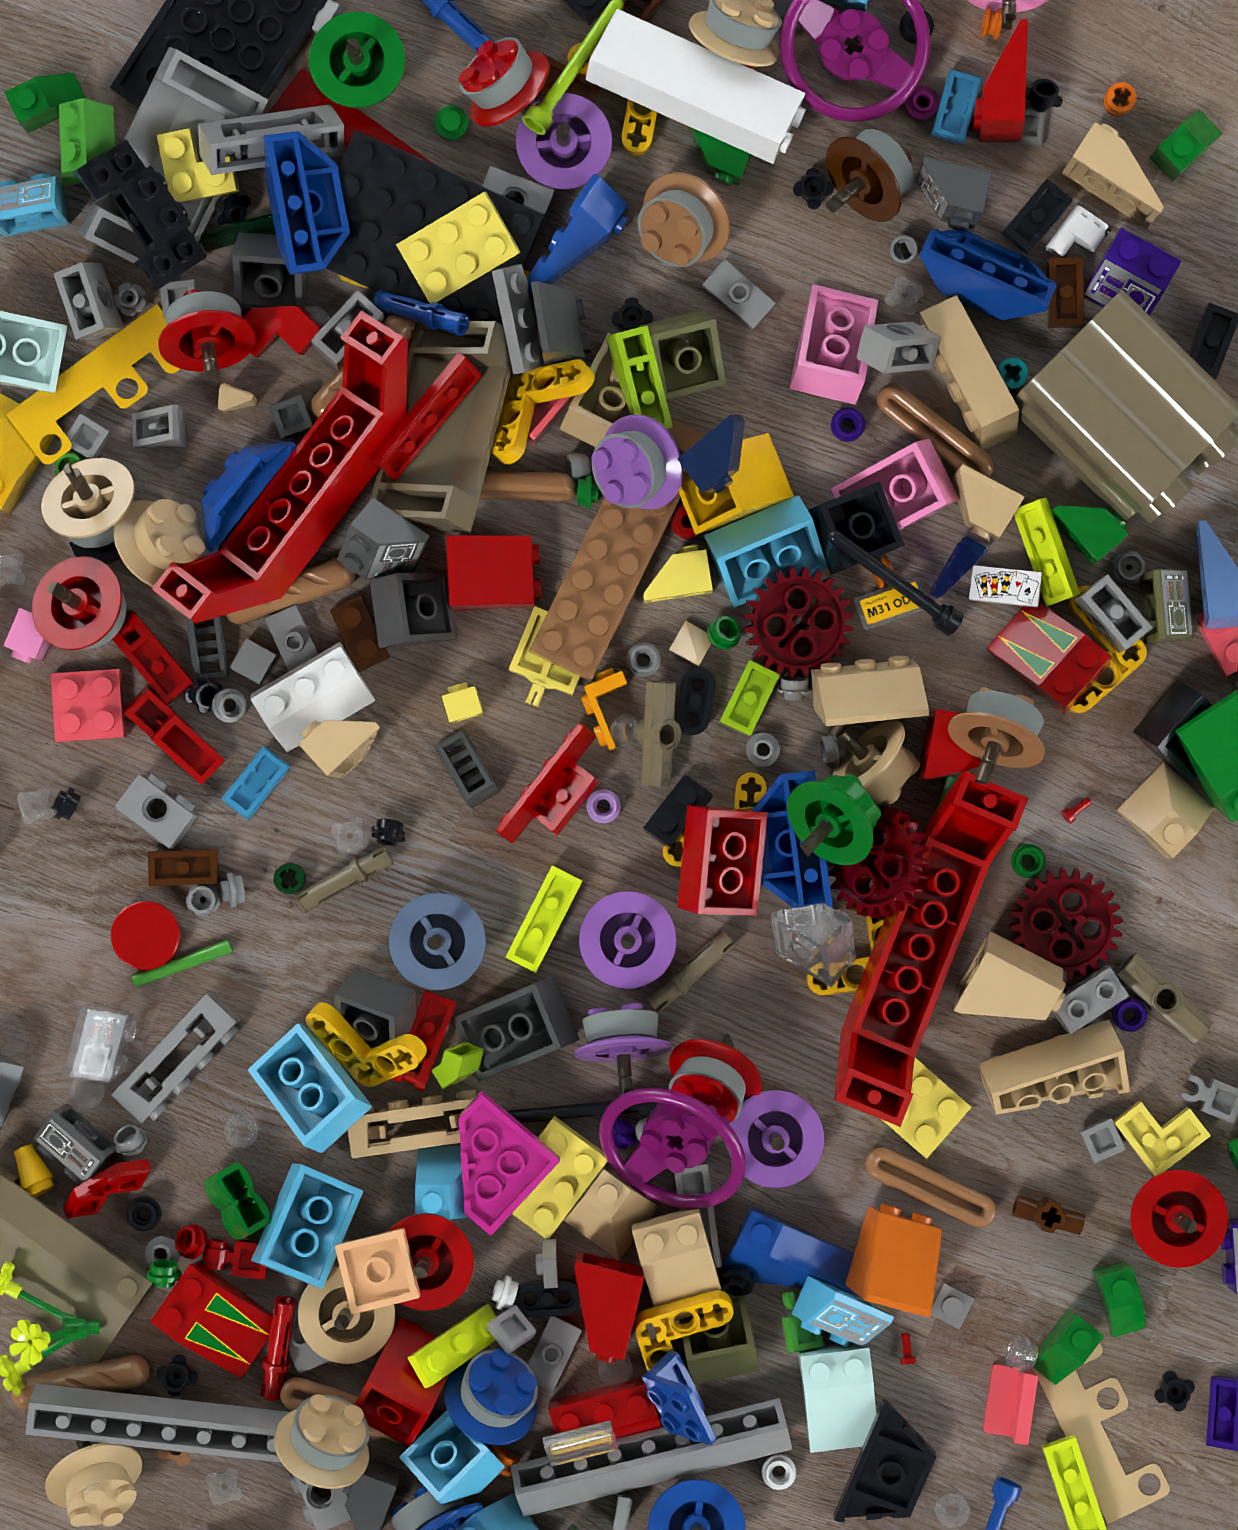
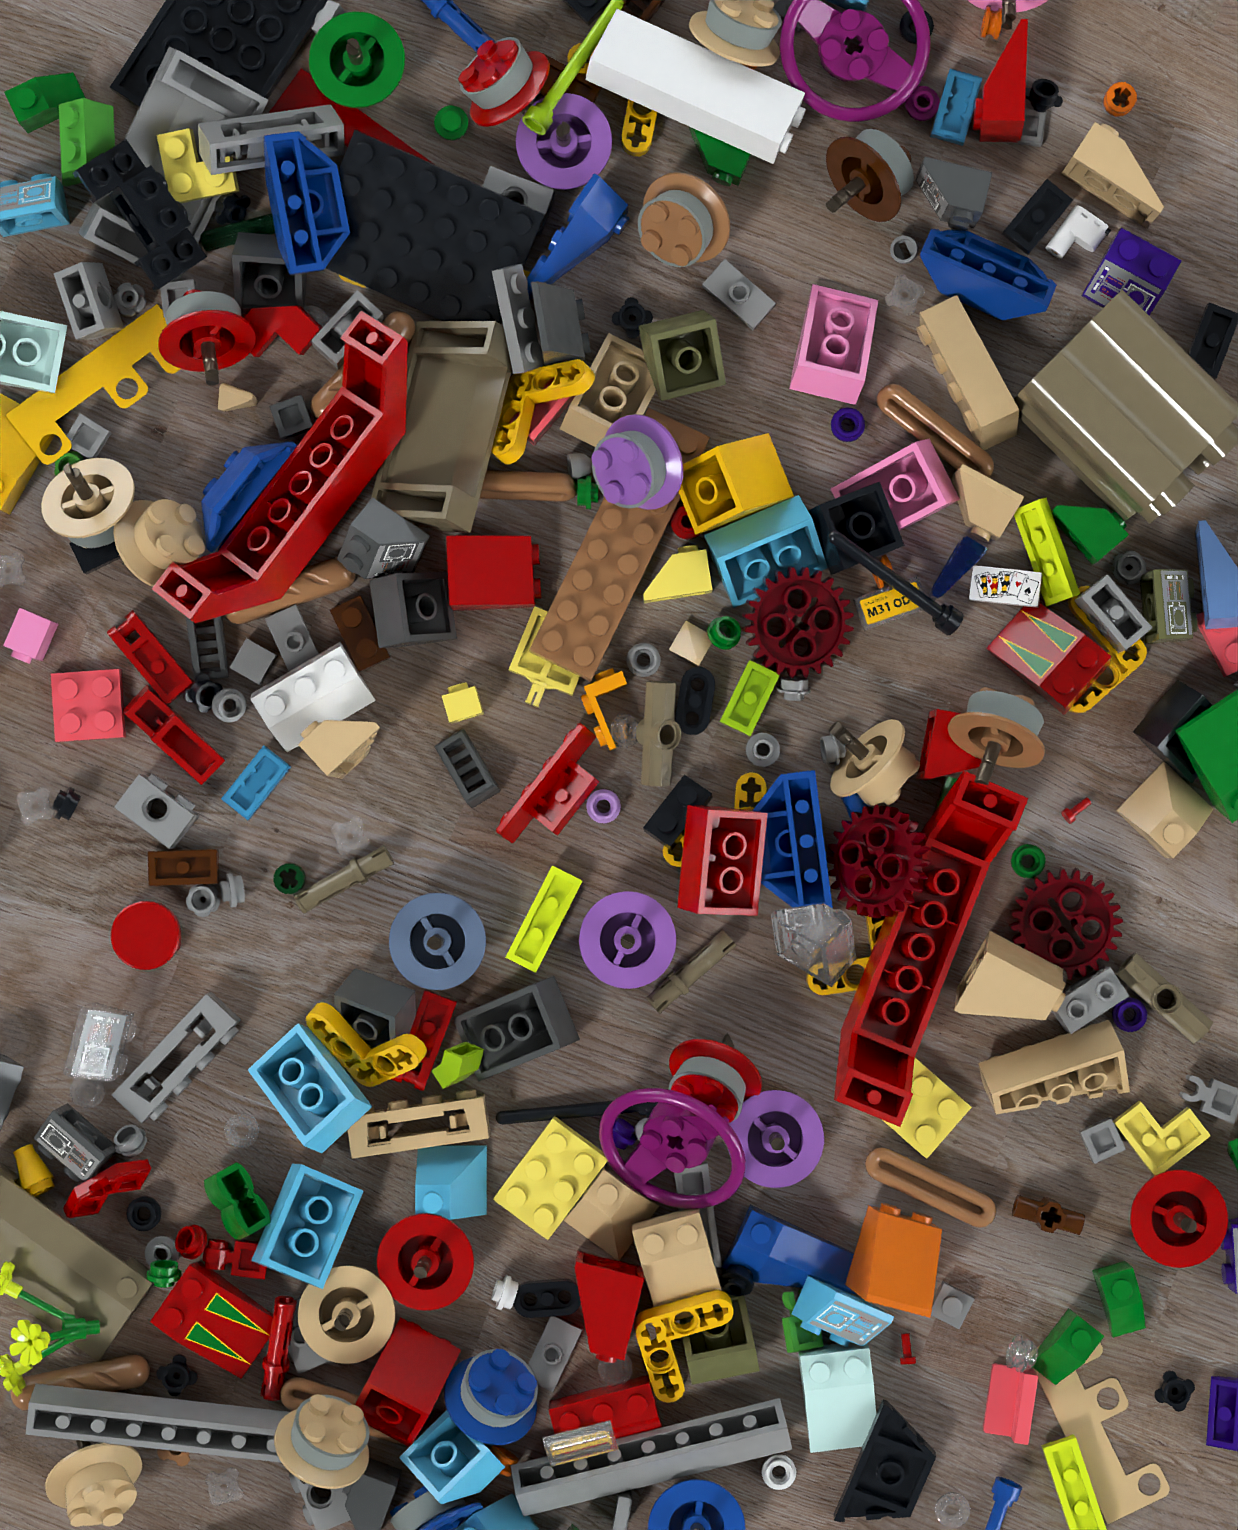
piece [32,556,126,650] -> none
bright green bar [131,939,233,987] -> none
light grey slope [132,405,187,448] -> none
light nougat plate [335,1228,421,1315] -> none
red tile [371,352,483,481] -> none
black plate [371,819,405,846] -> none
blue pin [373,289,469,336] -> none
light yellow plate [396,192,521,304] -> none
neon yellow plate [408,1303,496,1388] -> none
dark pink plate [458,1091,560,1236] -> none
light grey plate [486,1305,537,1355] -> none
light grey plate [536,1239,558,1288] -> none
piece [574,1003,672,1096] -> none
lime slope [606,325,673,429] -> none
blue bracket [642,1351,716,1445] -> none
dark blue slope [677,415,745,494] -> none
green piece [787,774,881,865] -> none
black plate [793,168,834,210] -> none
tan slope [811,656,929,726] -> none
light grey brick [856,321,941,374] -> none
teal piece [997,358,1028,394] -> none
reddish brown plate [1047,257,1084,328] -> none
green slope [1149,109,1223,182] -> none

